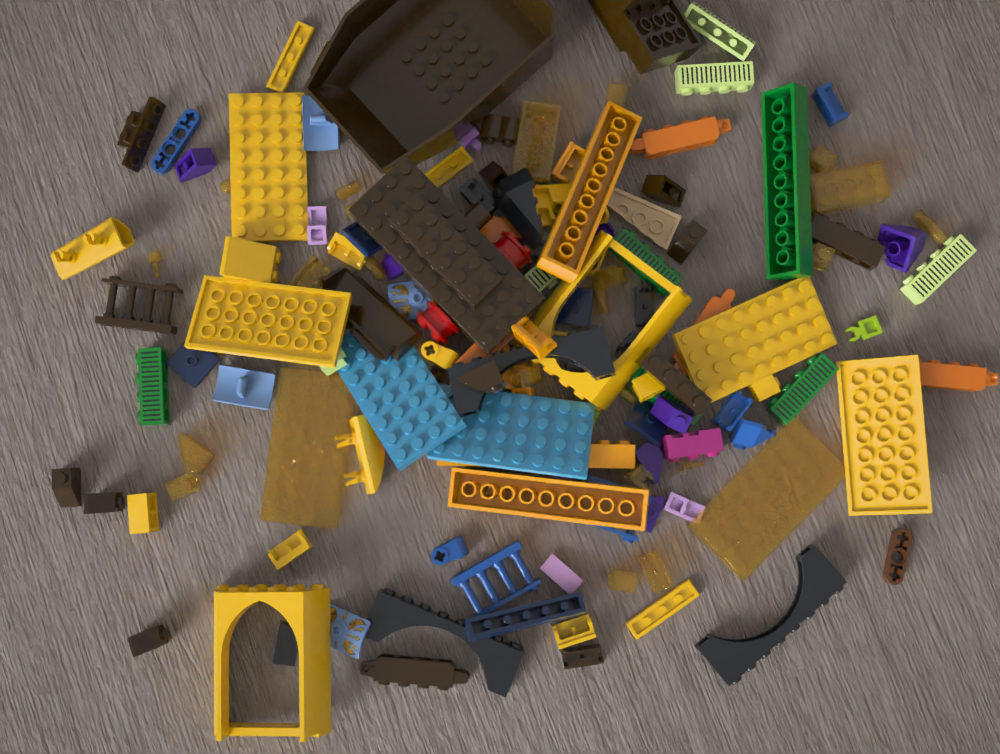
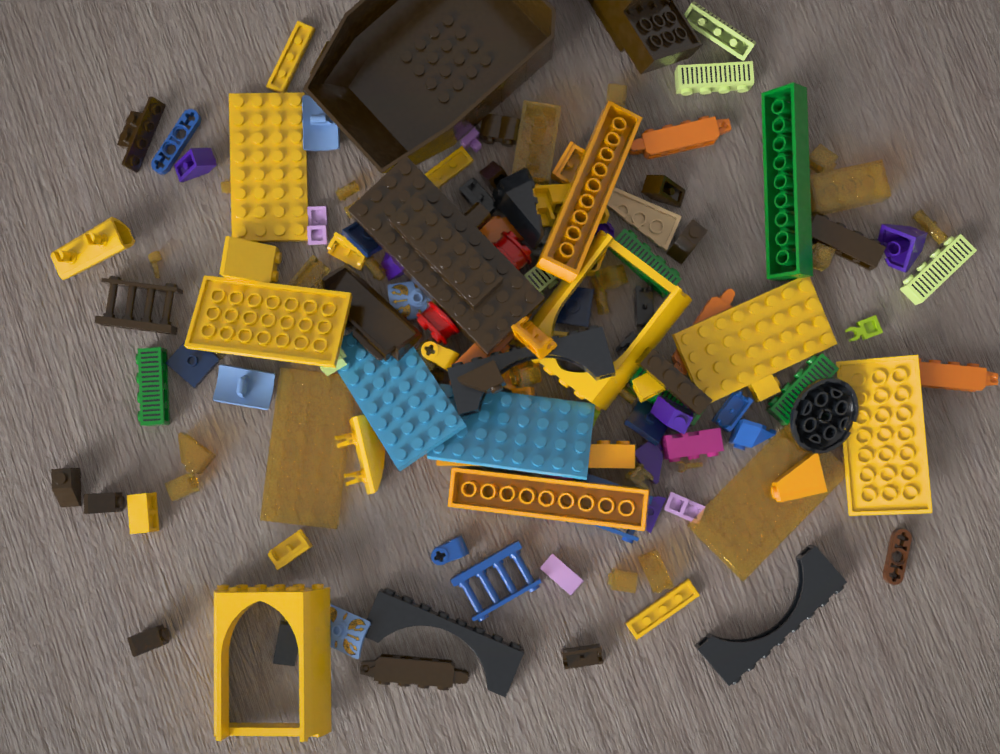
dark blue brick [464,592,586,642] -> none
yellow hinge [551,614,596,649] -> none
blue hinge [811,82,850,127] -> none
none -> light orange slope [771,453,827,502]
none -> black brick [790,377,859,453]

